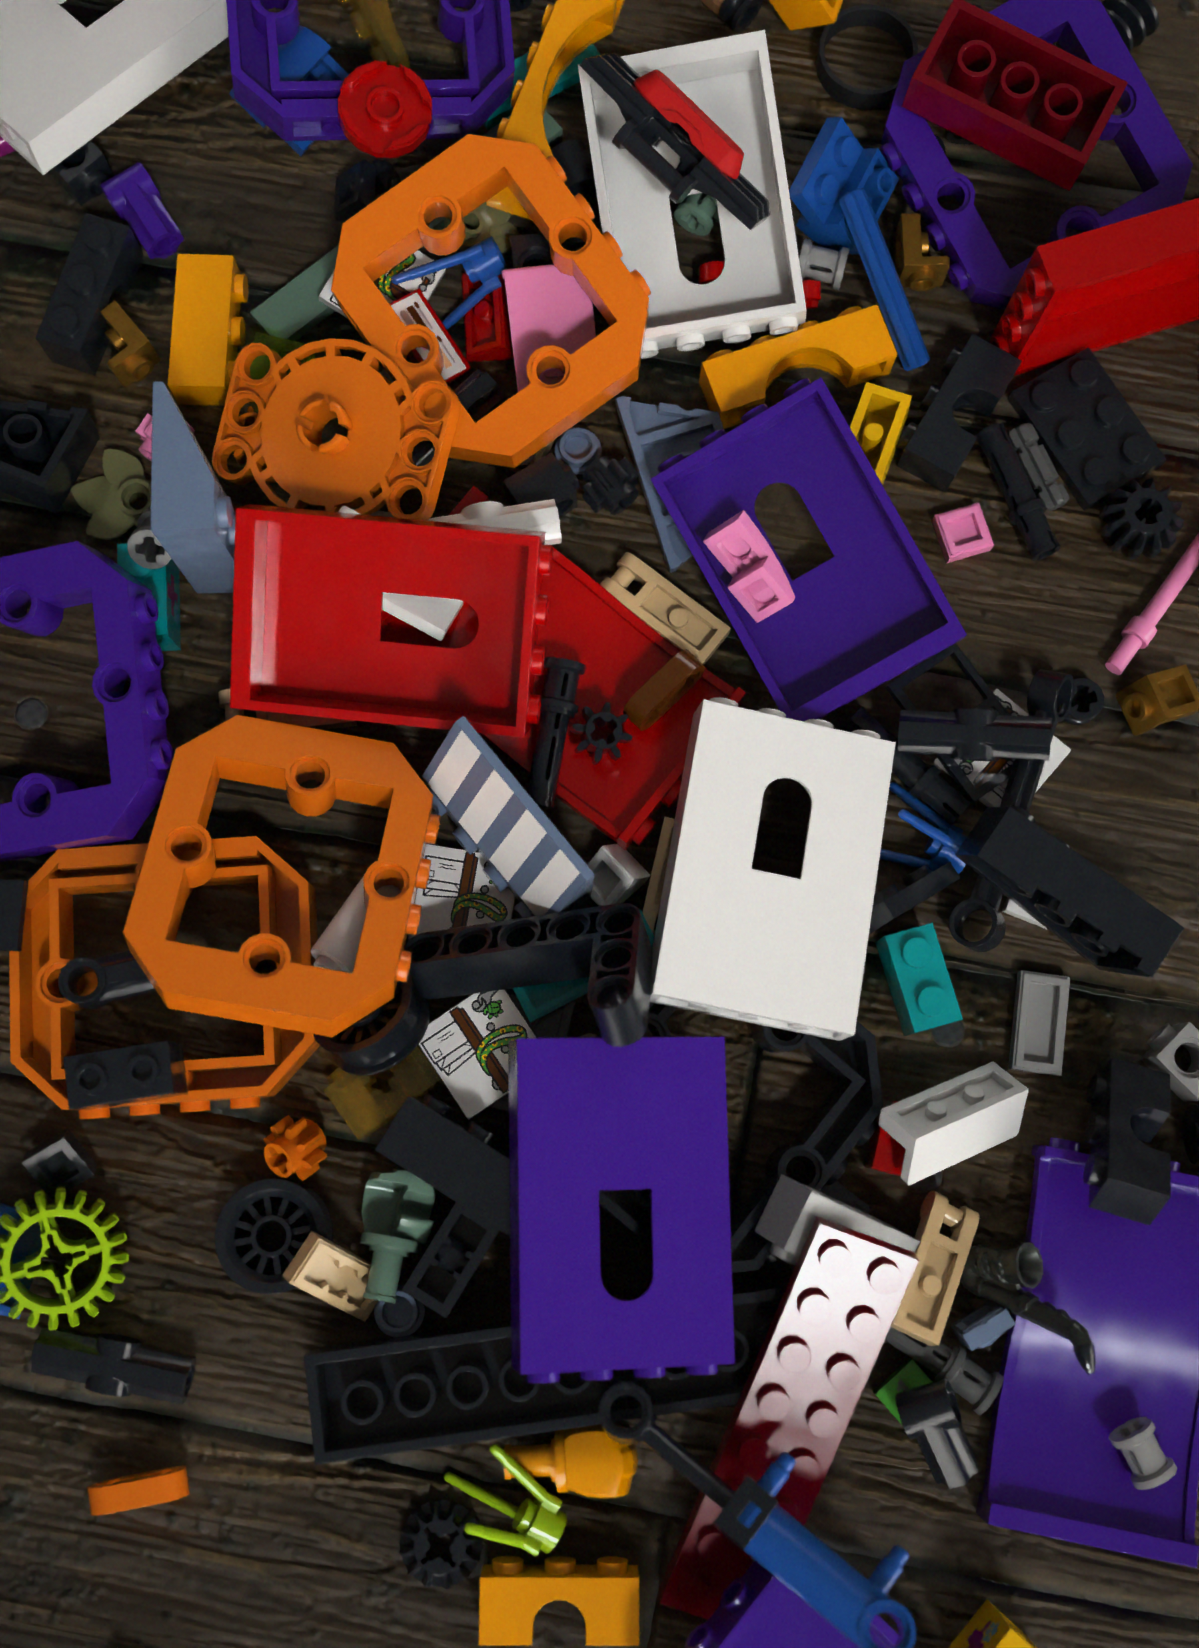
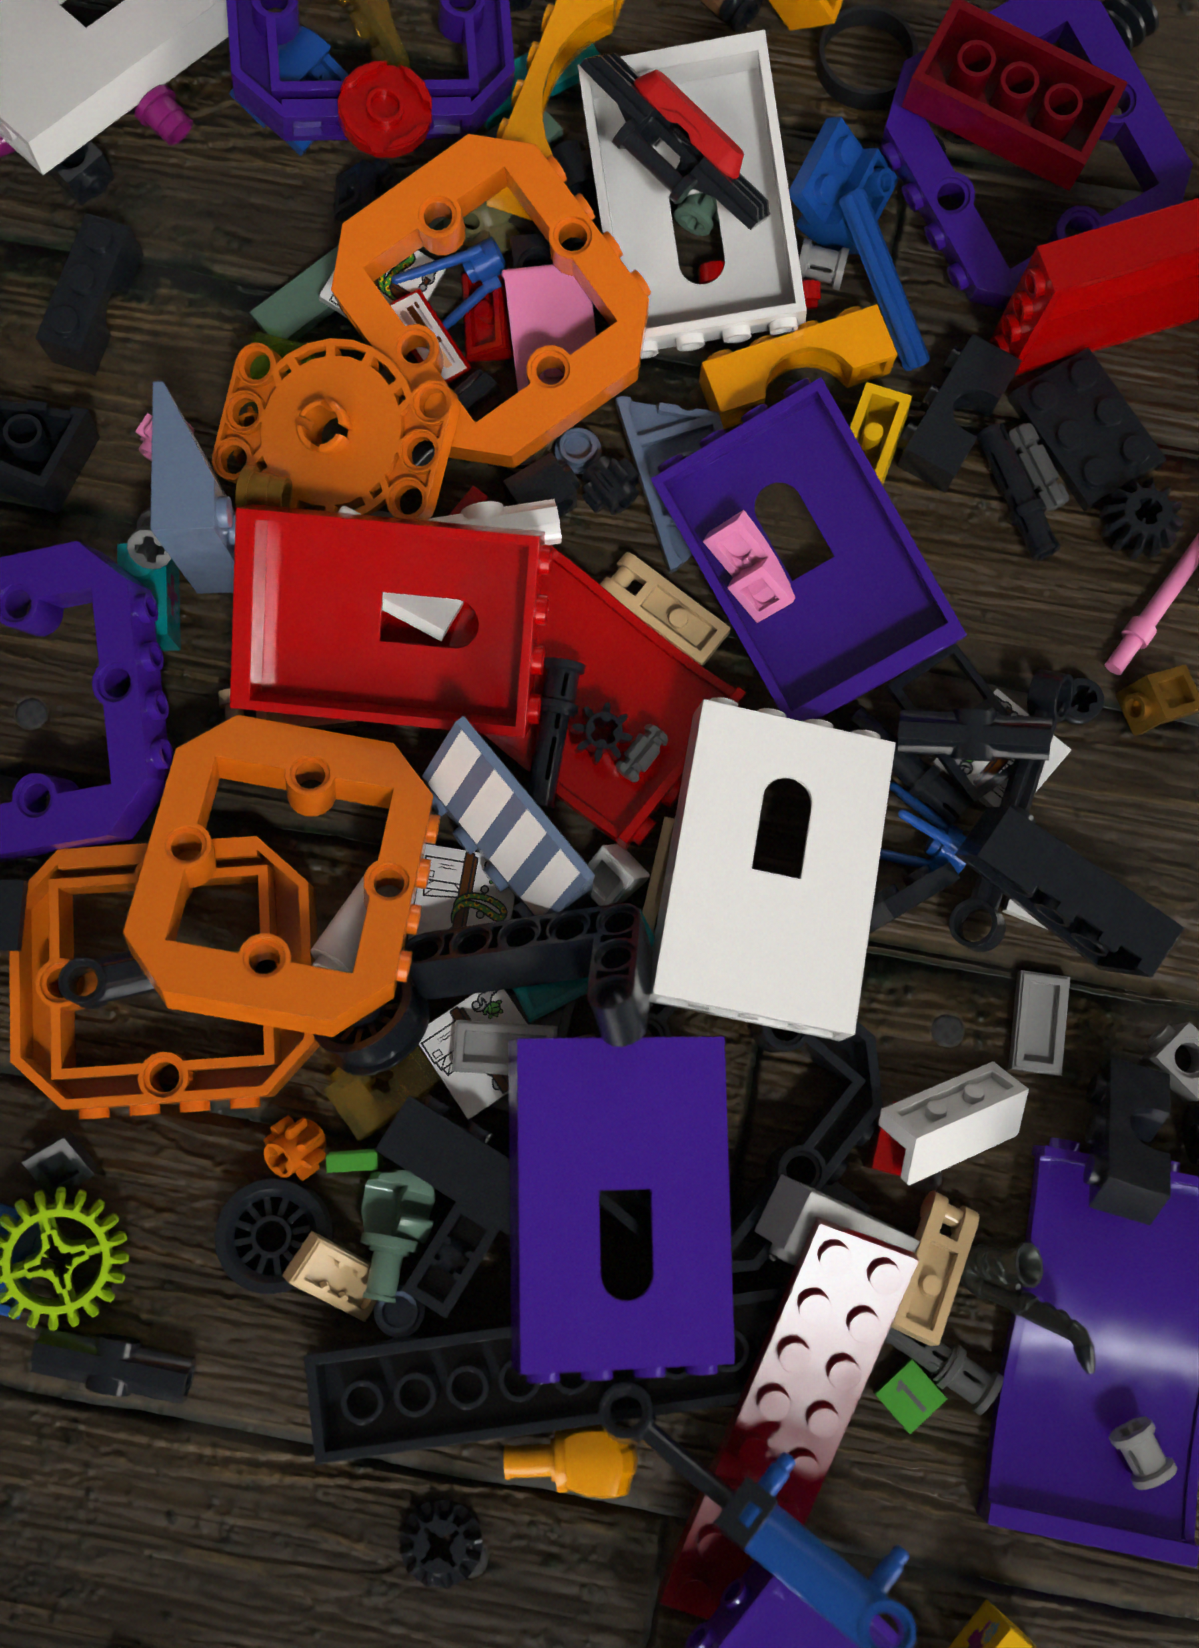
black brick [63,1041,188,1110] -> none
olive plate [71,449,151,540] -> none
orange beam [87,1466,190,1516] -> none
dark purple piece [100,162,184,259] -> none
pearl gold bracket [100,301,161,387] -> none
light orange brick [168,254,249,406] -> none
lime plant [444,1443,567,1556] -> none
light orange arch [479,1556,639,1646] -> none
reddish brown beam [623,649,705,731] -> none
teal brick [875,923,963,1036] -> none
pearl gold bracket [893,213,950,291] -> none
black piece [895,1378,979,1489] -> none
bright pink tile [932,502,994,563] -> none
sand blue tile [951,1301,1016,1351] -> none
none -> magenta piece [135,84,193,146]
none -> pearl gold piece [235,465,292,508]
none -> bright green tile [326,1149,384,1173]
none -> light grey tile [452,1020,558,1075]
none -> dark grey piece [616,723,668,783]

